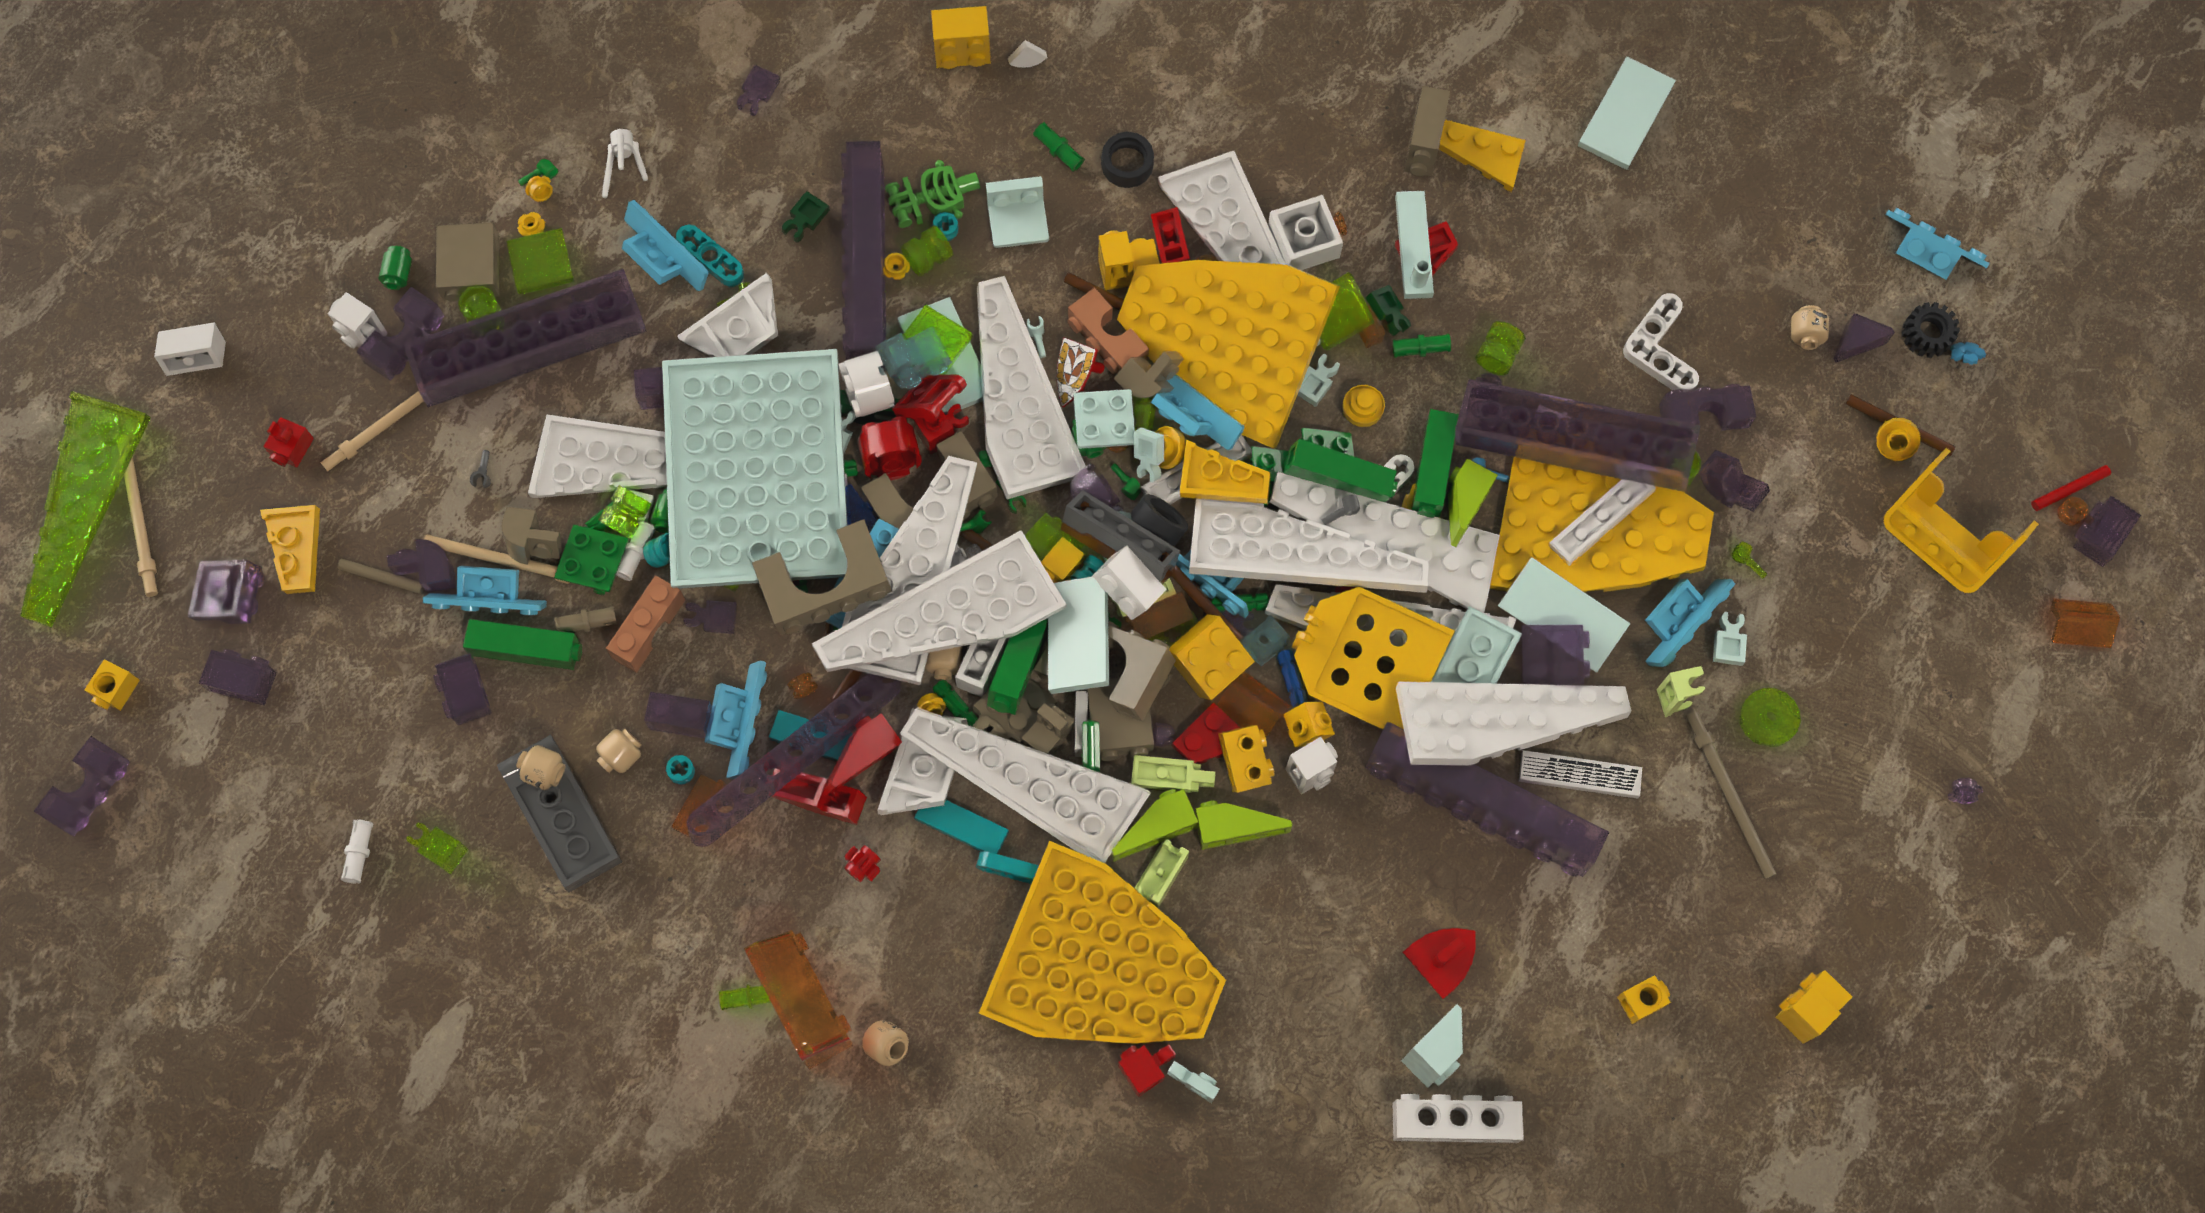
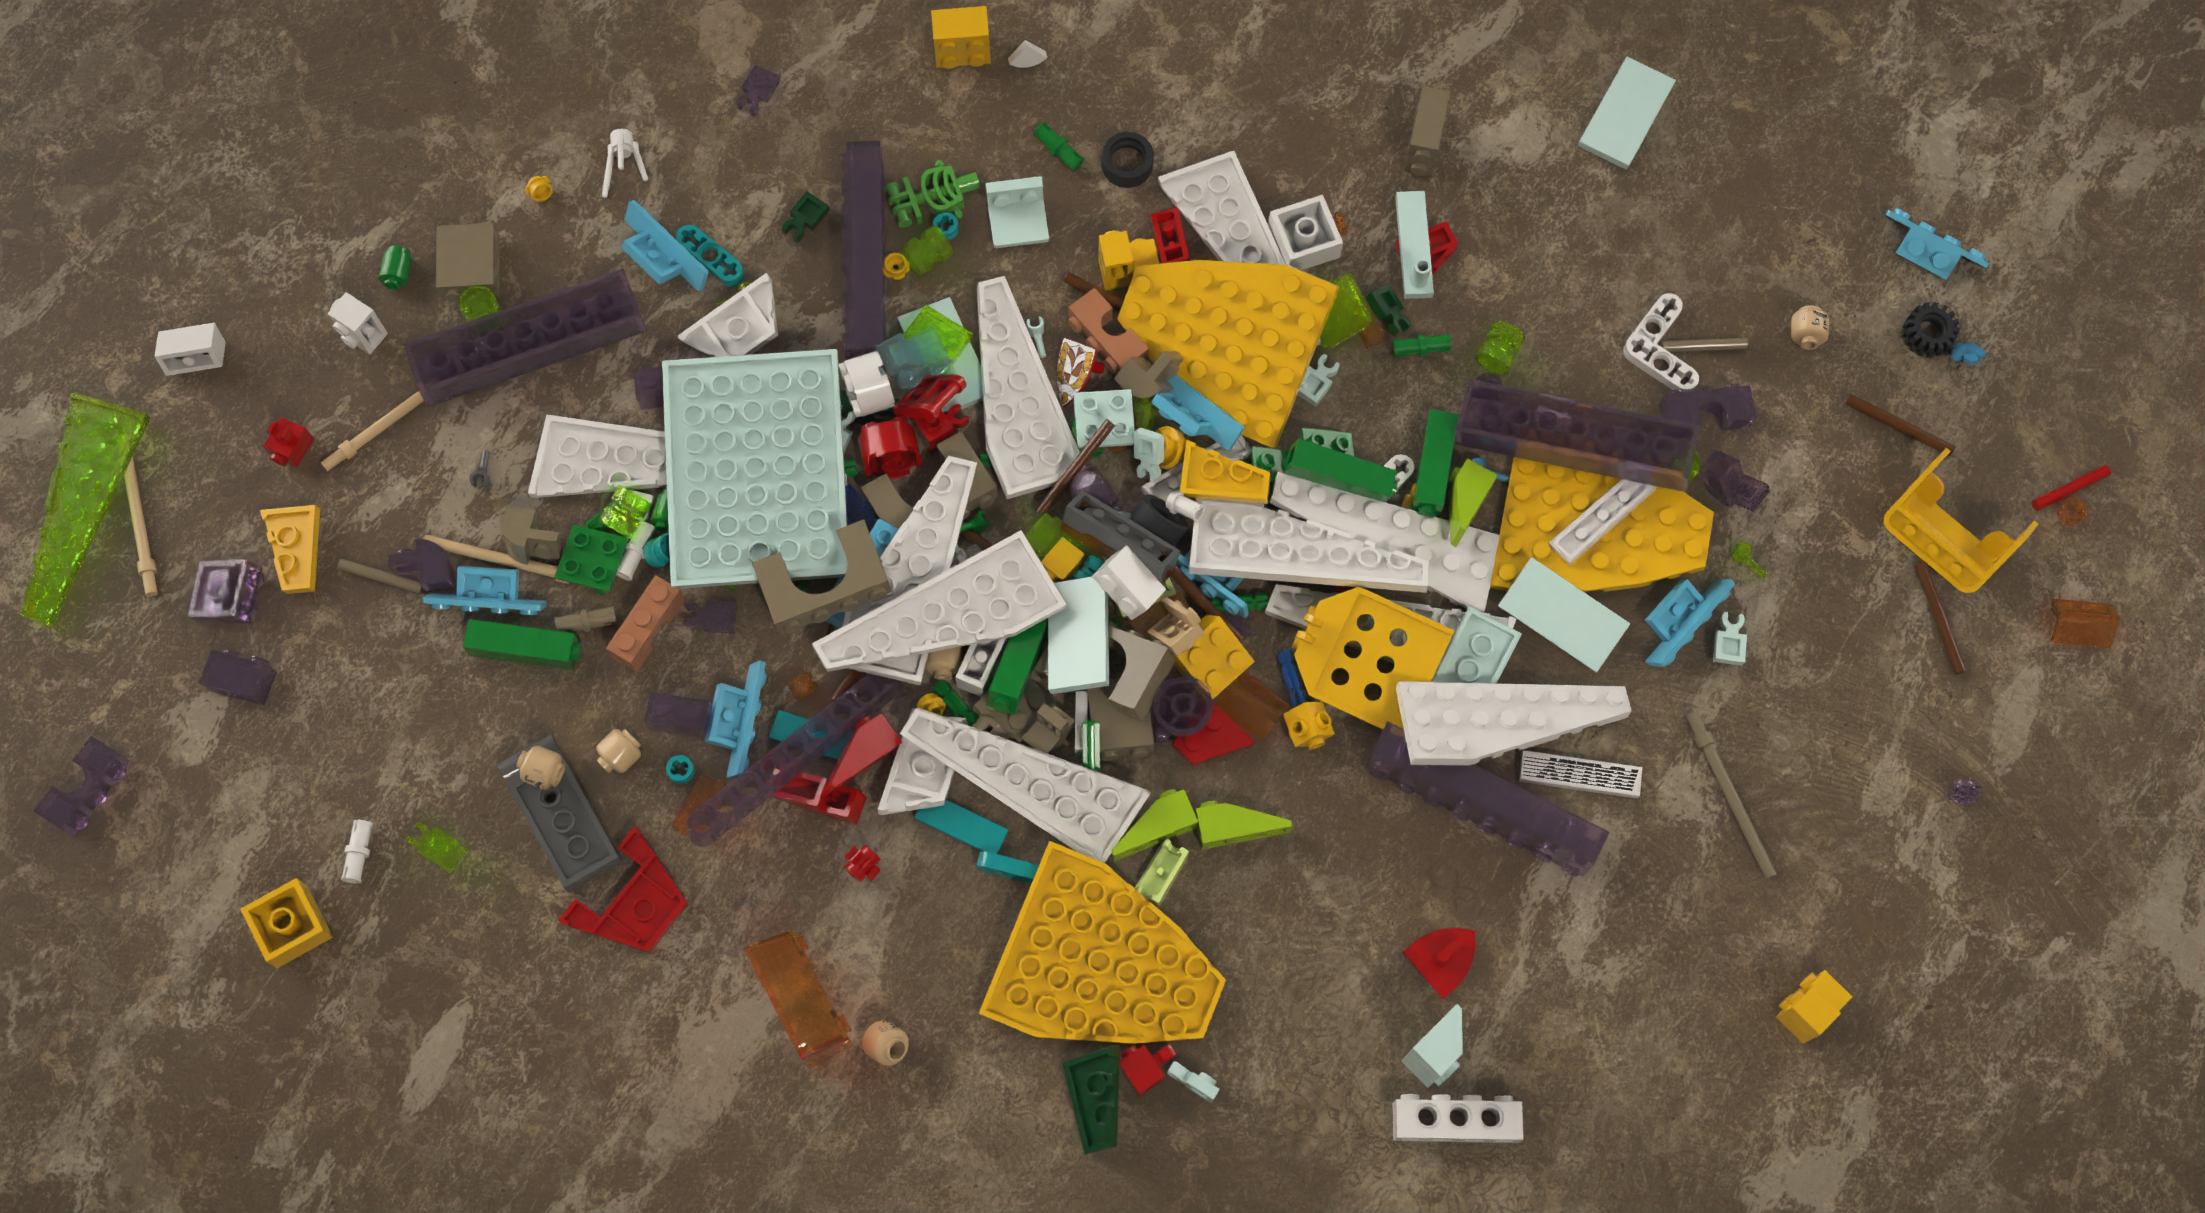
yellow brick [84,659,140,711] -> none
arch [356,287,444,381] -> none
clear purple brick [433,653,492,725] -> none
clear neon green tile [506,228,575,295] -> none
yellow plate [517,212,545,239] -> none
green hand [518,159,558,186] -> none
clear neon green axle [719,983,782,1010] -> none
green hand [996,480,1026,514] -> none
green hand [1111,463,1141,500] -> none
yellowish green hinge [1131,755,1216,793] -> none
yellow brick [1218,725,1274,793] -> none
clear light blue brick [1242,615,1290,666] -> none
white brick [1285,737,1338,795] -> none
dark grey hand [1321,495,1360,525] -> none
yellow plate [1342,385,1385,427] -> none
yellow wing [1439,120,1526,193] -> none
clear purple plate [1521,624,1590,685] -> none
yellow brick [1617,975,1671,1024] -> none
yellowish green hinge [1657,666,1705,717] -> none
clear neon green plate [1740,688,1801,747] -> none
clear purple slope [1833,313,1895,363] -> none
yellow plate [1877,418,1920,461] -> none
brick [2073,496,2141,567] -> none
none -> yellow brick [240,878,333,968]
none -> red wing [558,826,688,953]
none -> reddish brown bar [1035,418,1116,517]
none -> dark green wing [1062,1045,1120,1155]
none -> tan bracket [1147,596,1204,656]
none -> cylinder [1153,676,1213,737]
none -> white pin [1166,492,1205,522]
none -> dark tan bar [1661,338,1748,352]
none -> reddish brown bar [1914,562,1967,675]

